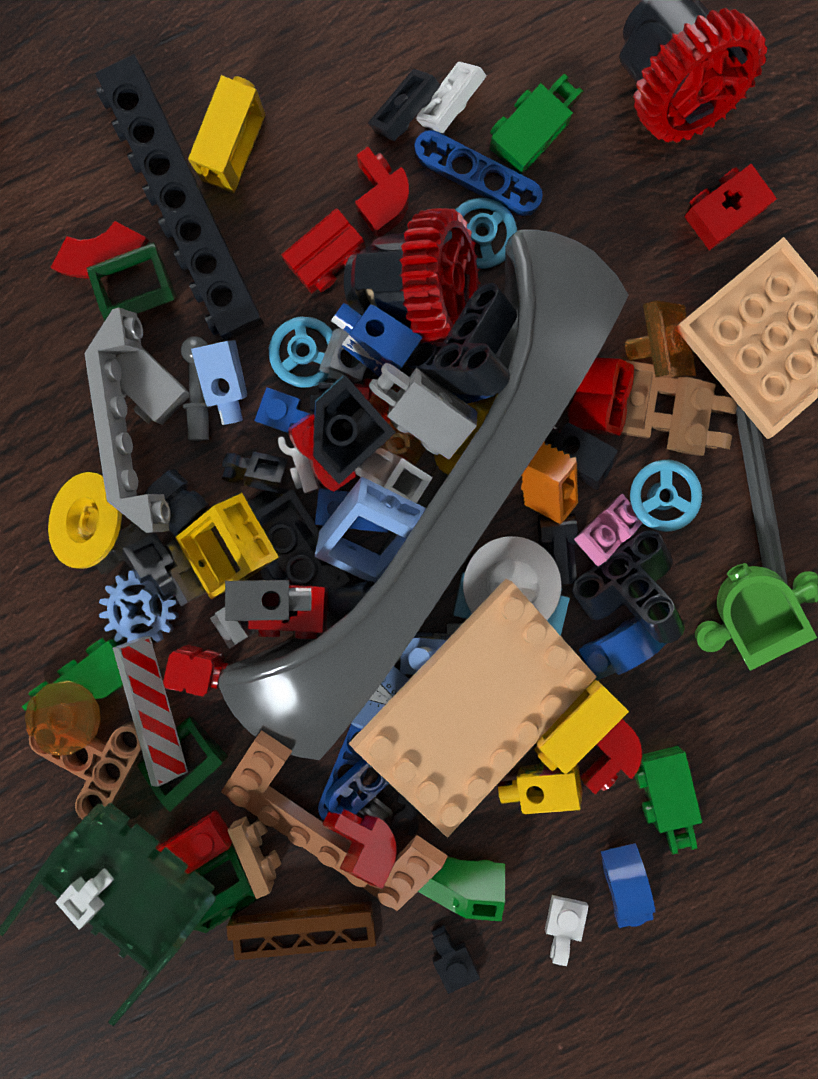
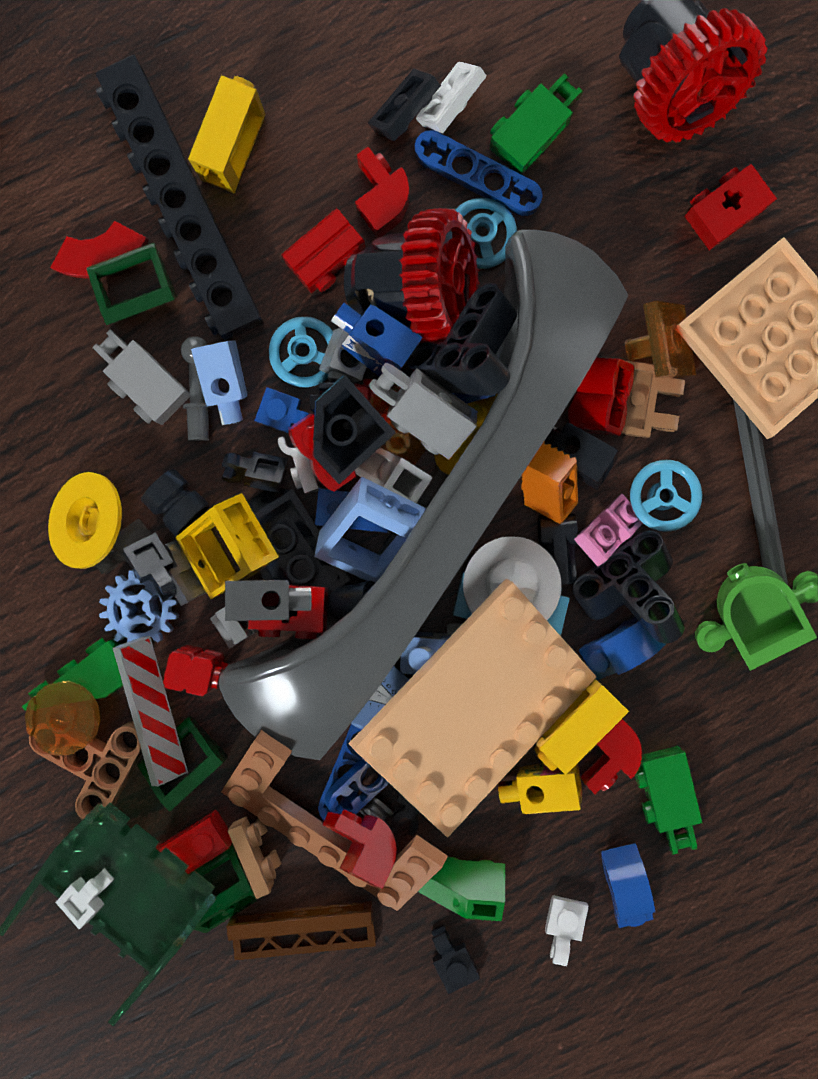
light grey slope [84,308,171,533] -> none
medium nougat plate [667,377,737,456] -> none

